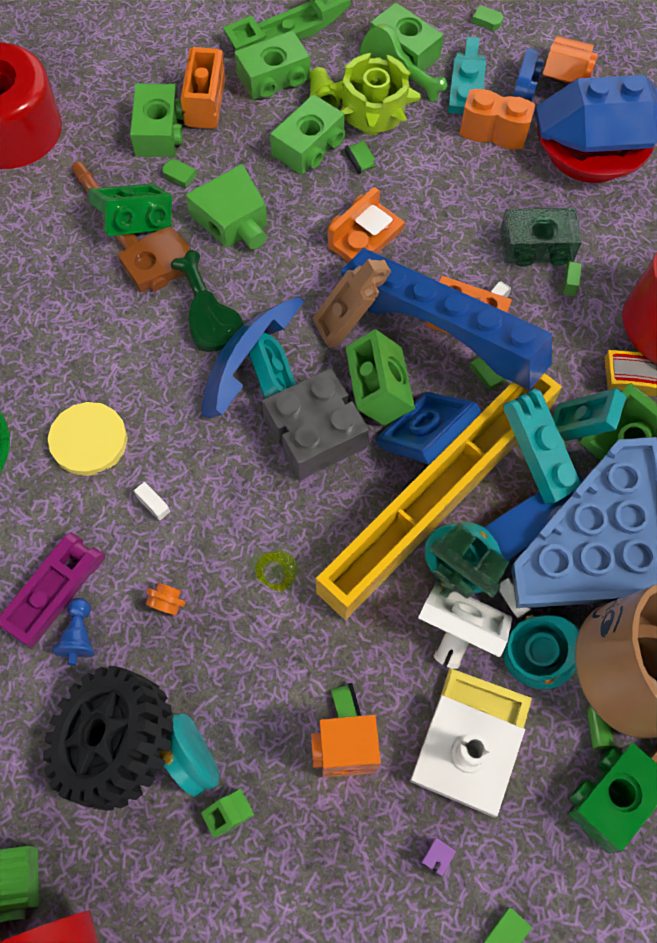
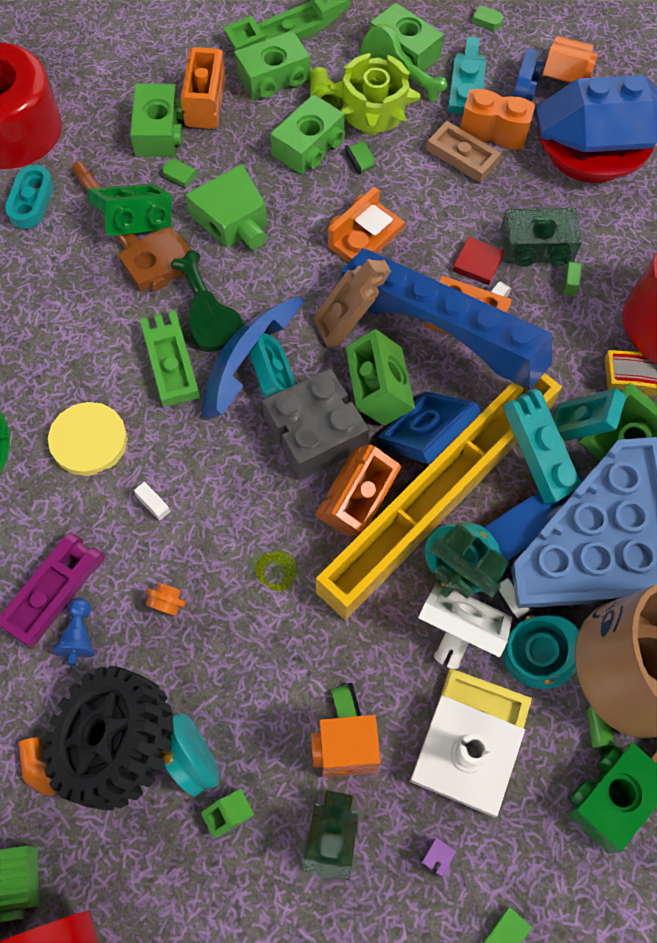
bright green piece [470,357,507,391] -> none
none -> teal plate [5,165,54,229]
none -> orange arm [18,737,57,796]
none -> bright green hinge [139,310,200,407]
none -> clear green hips [302,791,359,880]
none -> orange brick [315,444,401,536]
none -> medium nougat plate [426,121,502,183]
none -> red piece [453,237,505,285]

